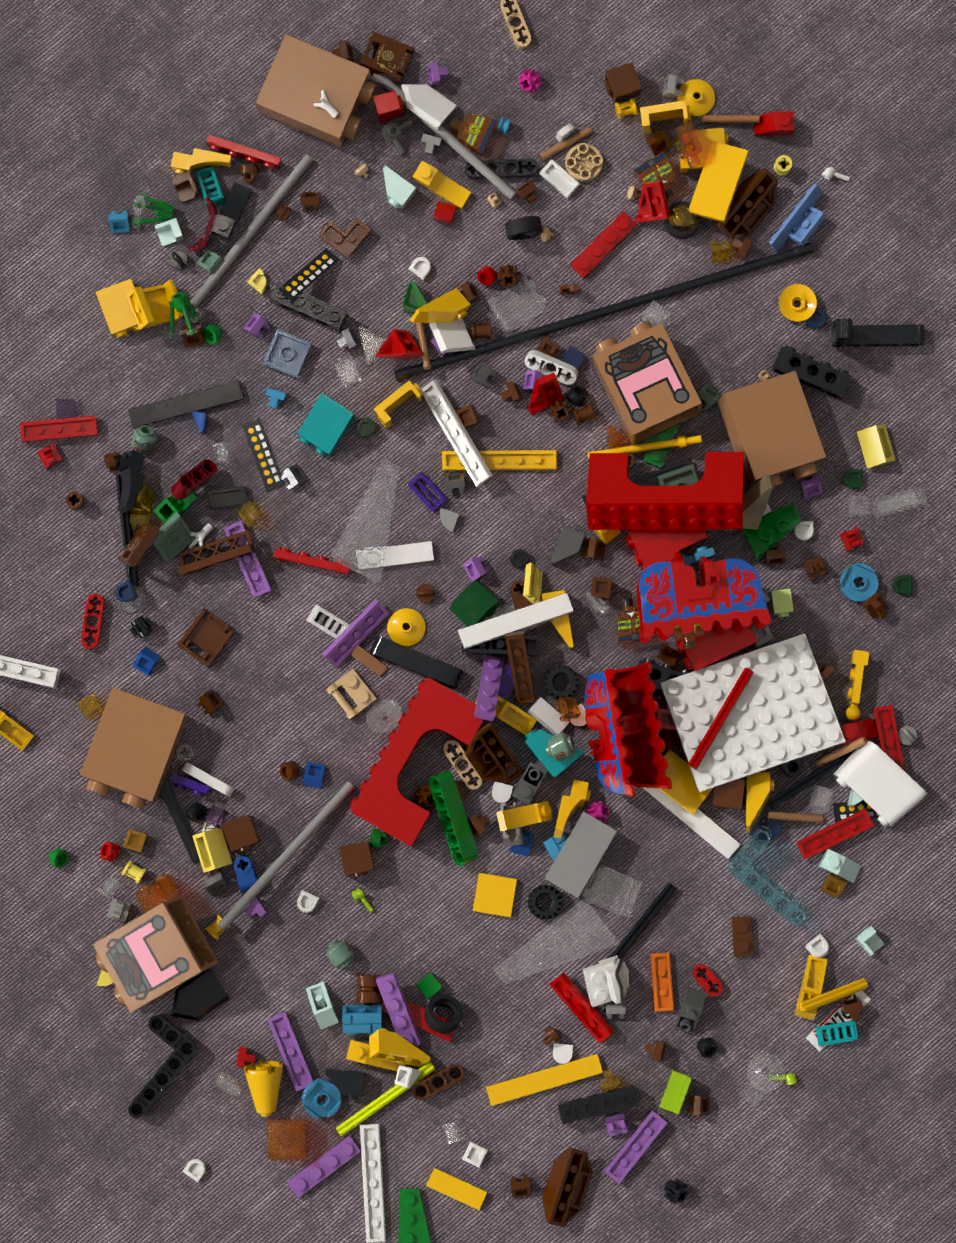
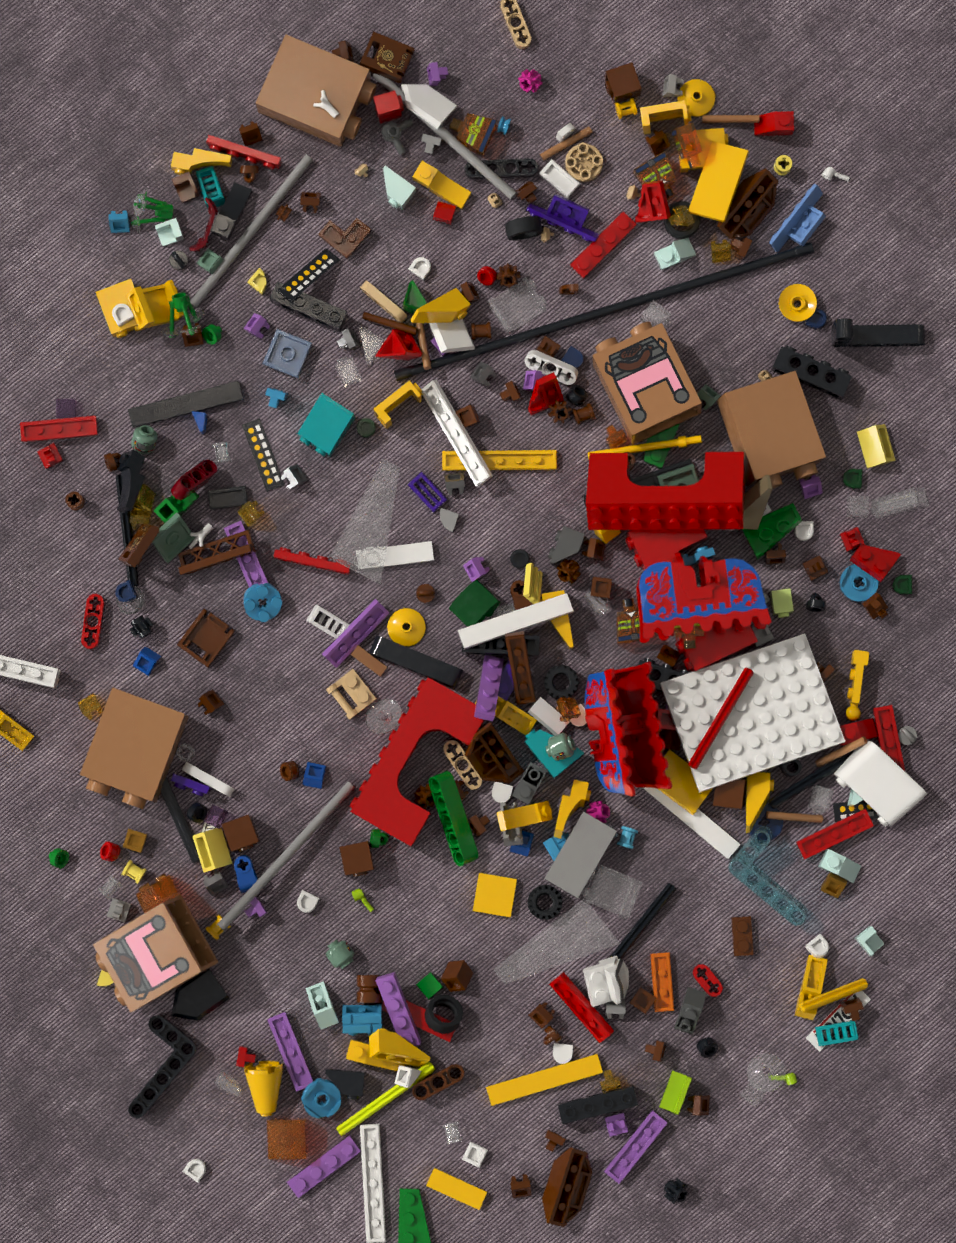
none -> white tile [112,304,135,327]
none -> reddish brown tile [239,121,263,146]
none -> dark azure plate [243,583,282,622]
none -> tan beam [360,281,407,323]
none -> reddish brown bar [362,312,418,335]
none -> reddish brown panel [441,960,473,992]
none -> dark purple bracket [527,194,599,242]
none -> reddish brown tile [528,1002,555,1028]
none -> reddish brown tile [545,1129,566,1152]
none -> reddish brown gear [556,559,581,584]
none -> medium azure bush [617,826,638,849]
none -> reddish brown tile [629,987,656,1014]
none -> light aqua slope [654,238,696,271]
none -> black tile [806,593,826,612]
none -> red wing [850,544,901,582]

